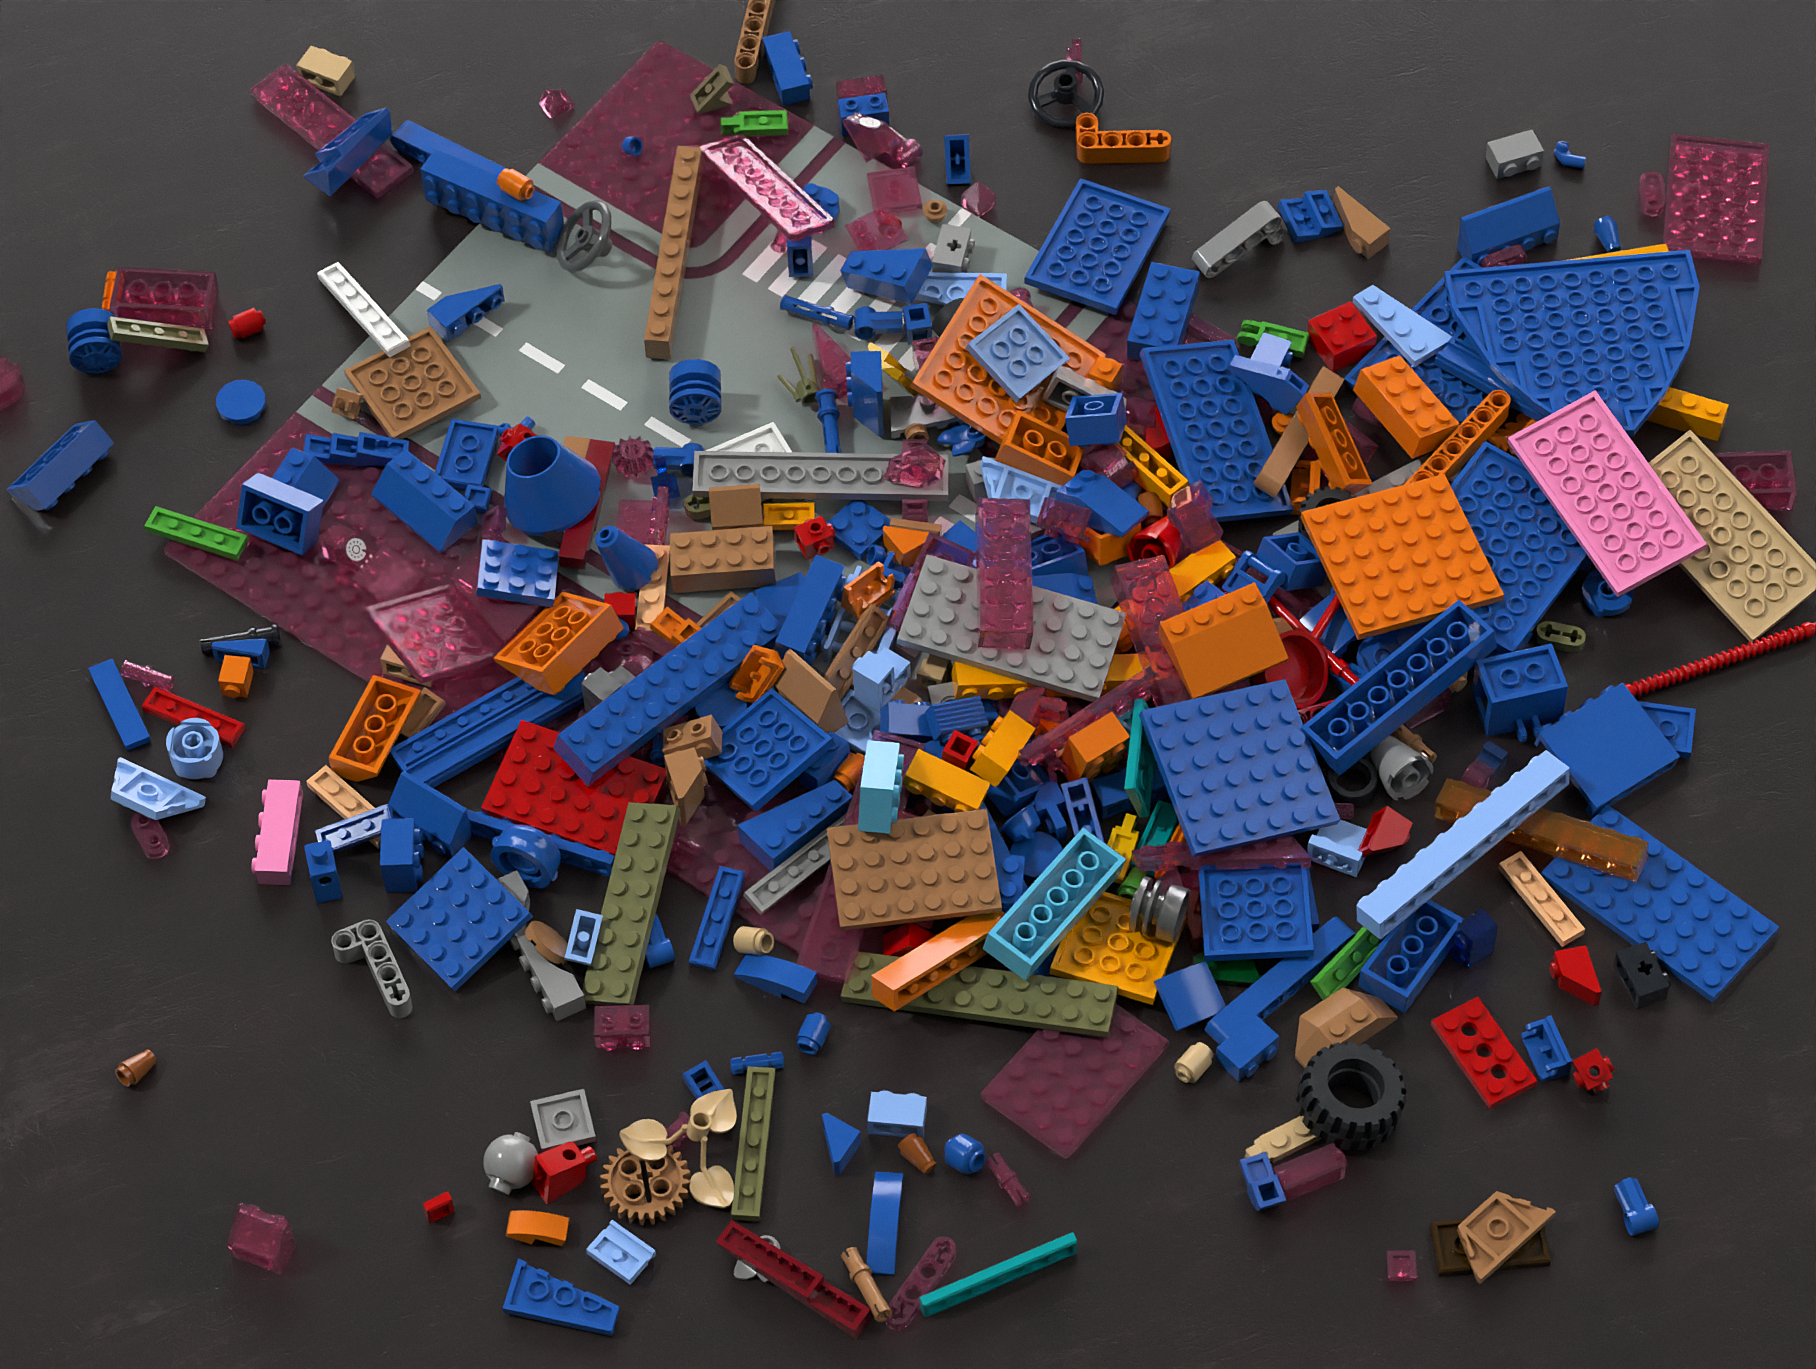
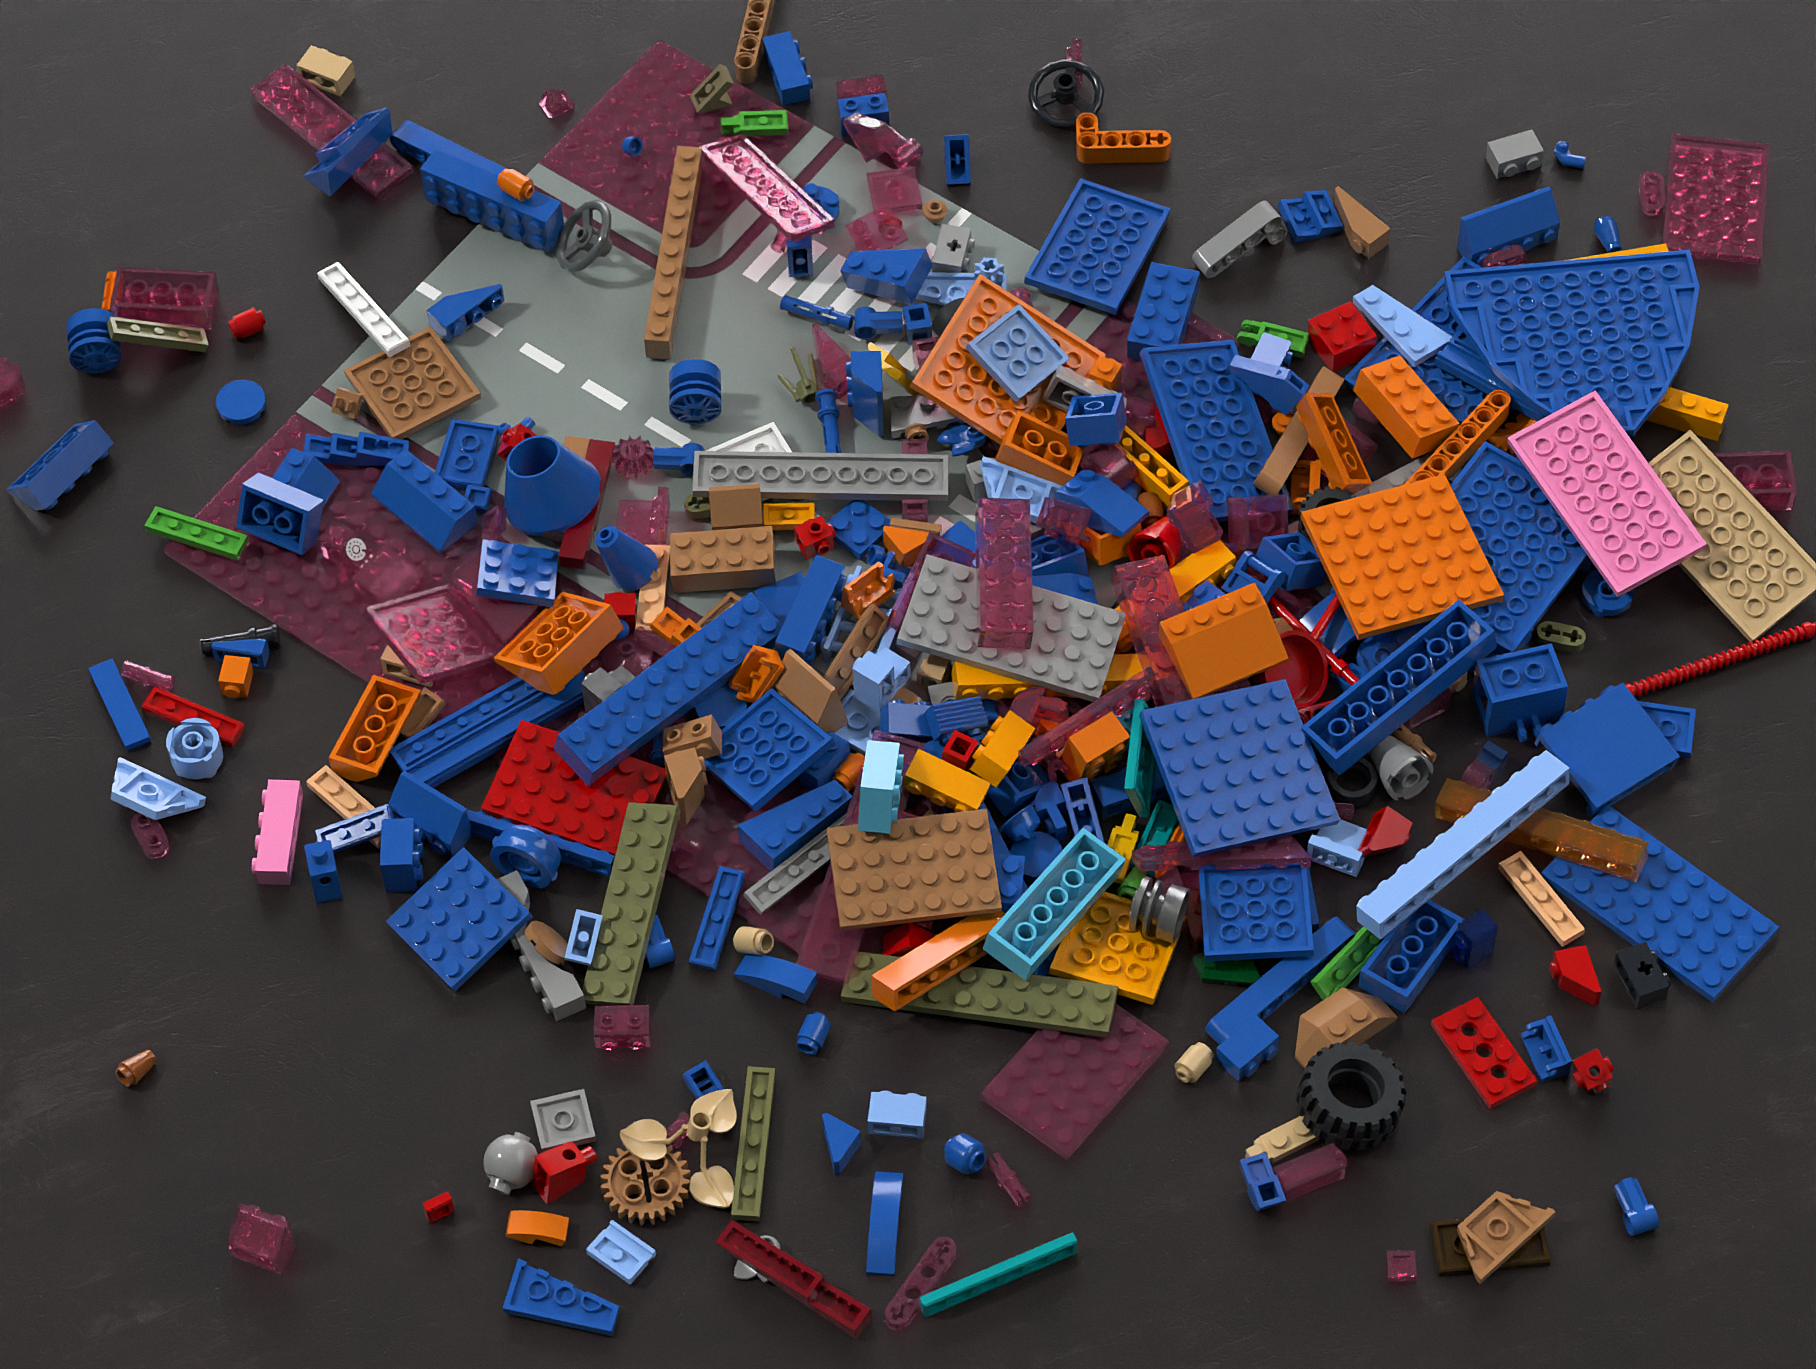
light grey beam [331,920,413,1018] -> none
clear blue plate [650,456,681,502] -> none
blue axle [730,1052,784,1074] -> none
medium nougat pin [841,1247,892,1322] -> none
clear pink slope [884,443,946,488] -> none
dark orange cone [898,1133,937,1175] -> none
clear pink slope [961,181,996,218] -> none
blue slope [1154,961,1226,1031] -> none
none -> light blue gear [974,258,1004,284]
none -> clear pink brick [1227,494,1289,549]

